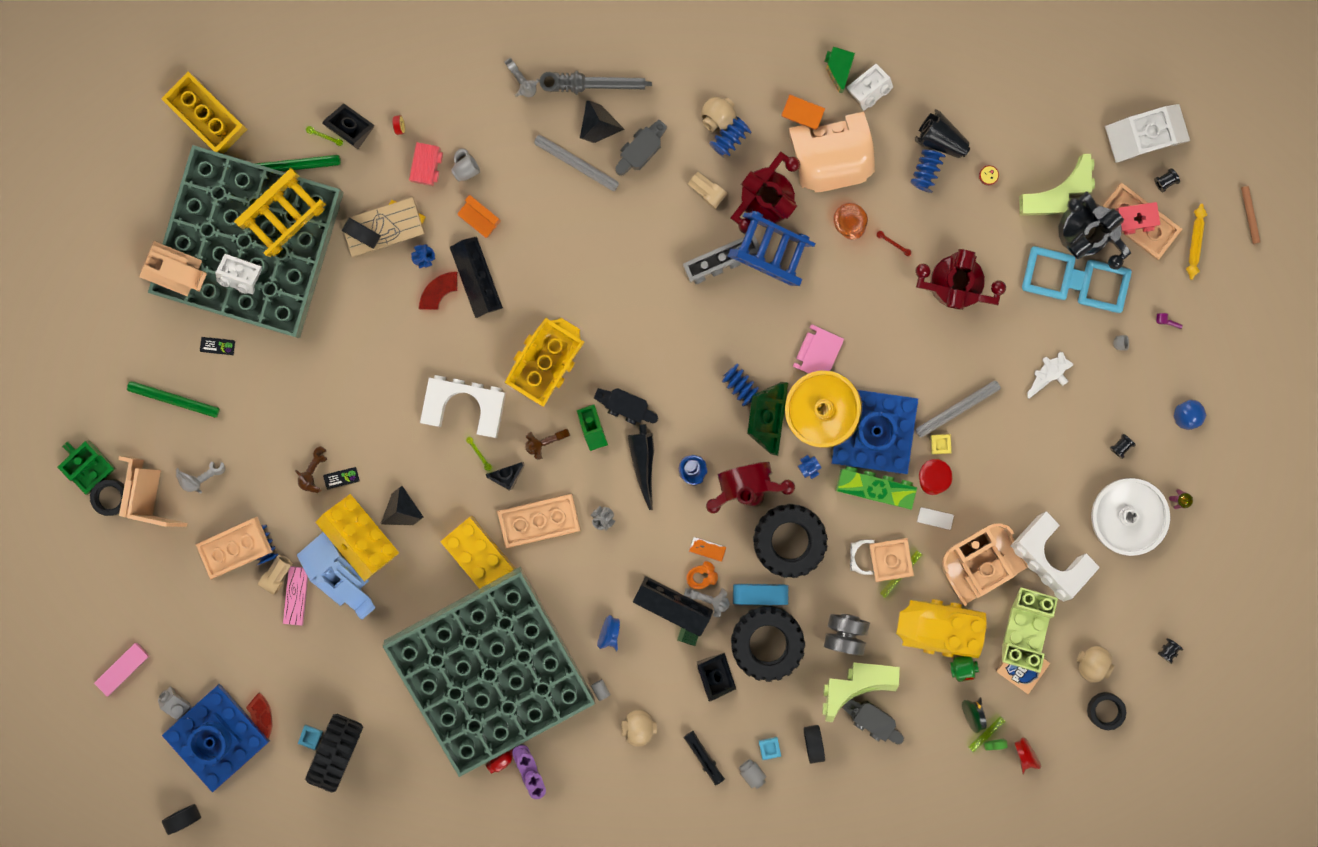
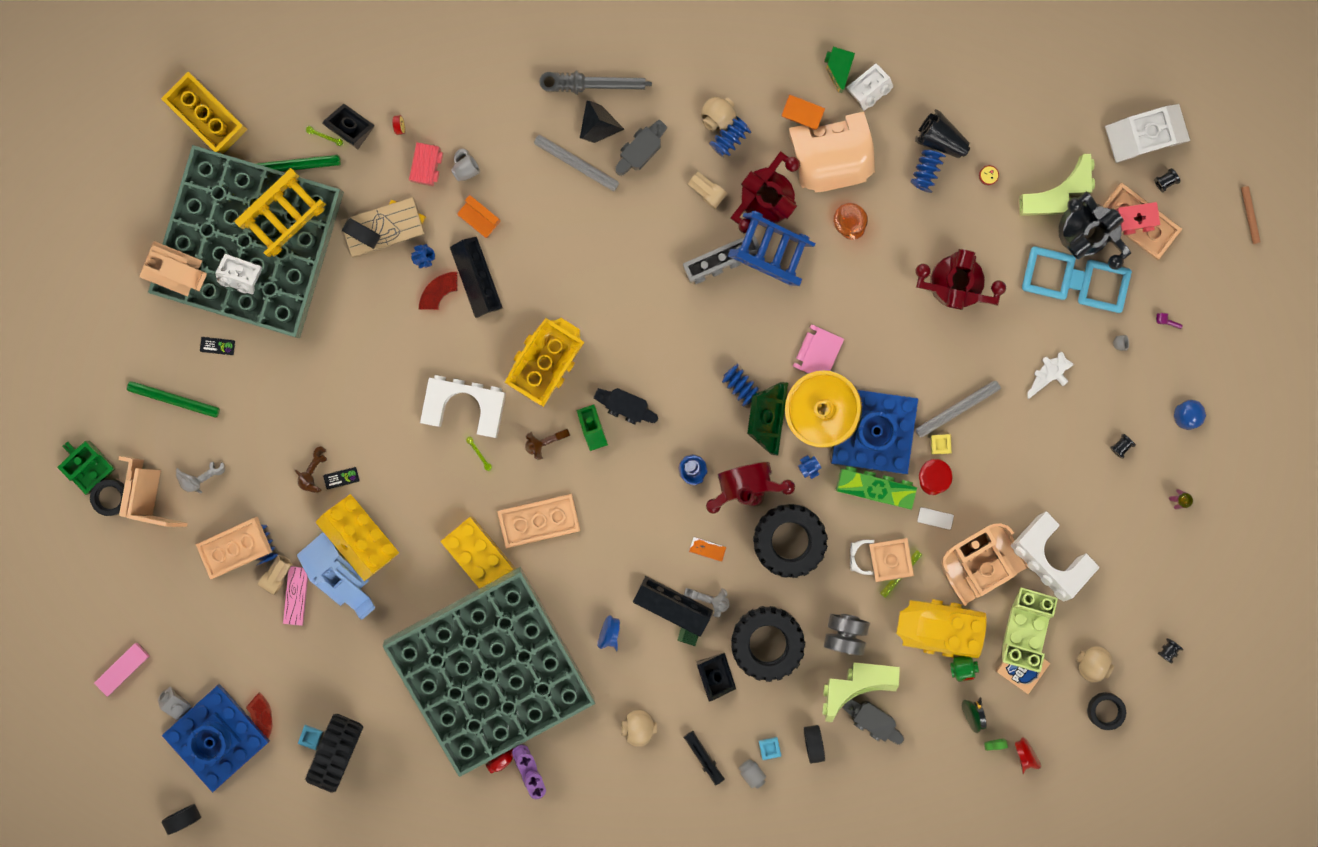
black slope [380,486,424,525] -> none
black slope [486,462,525,491] -> none
light grey piece [504,57,539,97] -> none
light grey gear [591,506,615,531] -> none
light grey hinge [591,679,611,701] -> none
black piece [628,424,654,510] -> none
orange piece [686,561,718,589] -> none
dark azure beam [733,584,789,605] -> none
clear red hinge [876,231,911,256] -> none
clear neon green piece [968,716,1006,753] -> none
white dish [1091,478,1170,556] -> none
yellow wheel [1186,204,1207,280] -> none

